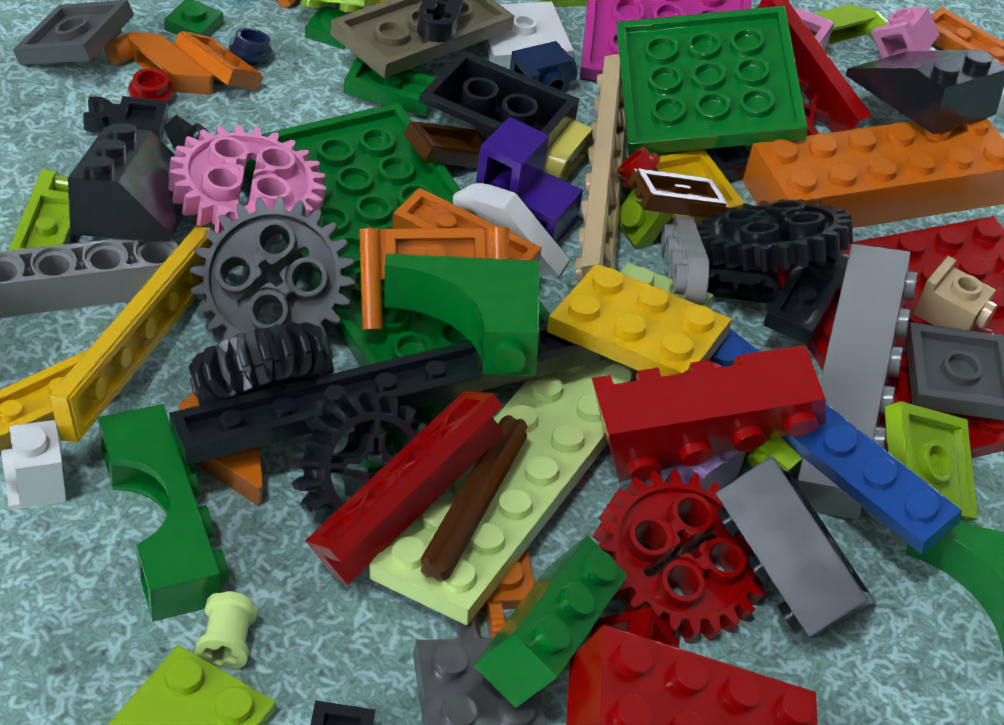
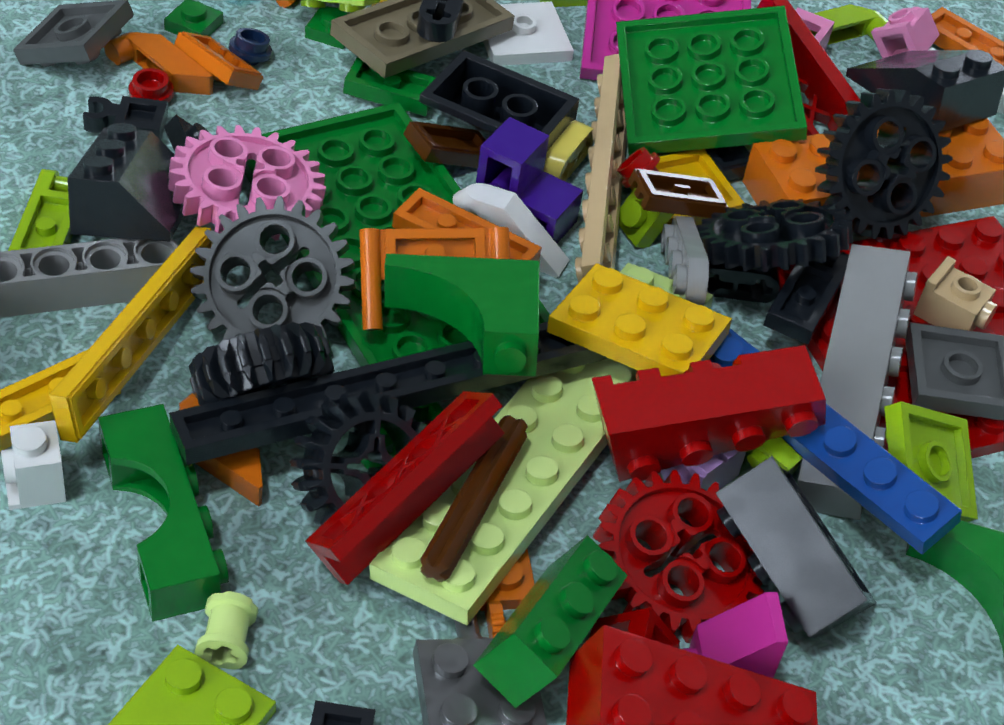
dark blue brick [510,41,578,92] -> none
none -> dark pink slope [683,592,788,678]
none -> black gear [815,88,953,239]

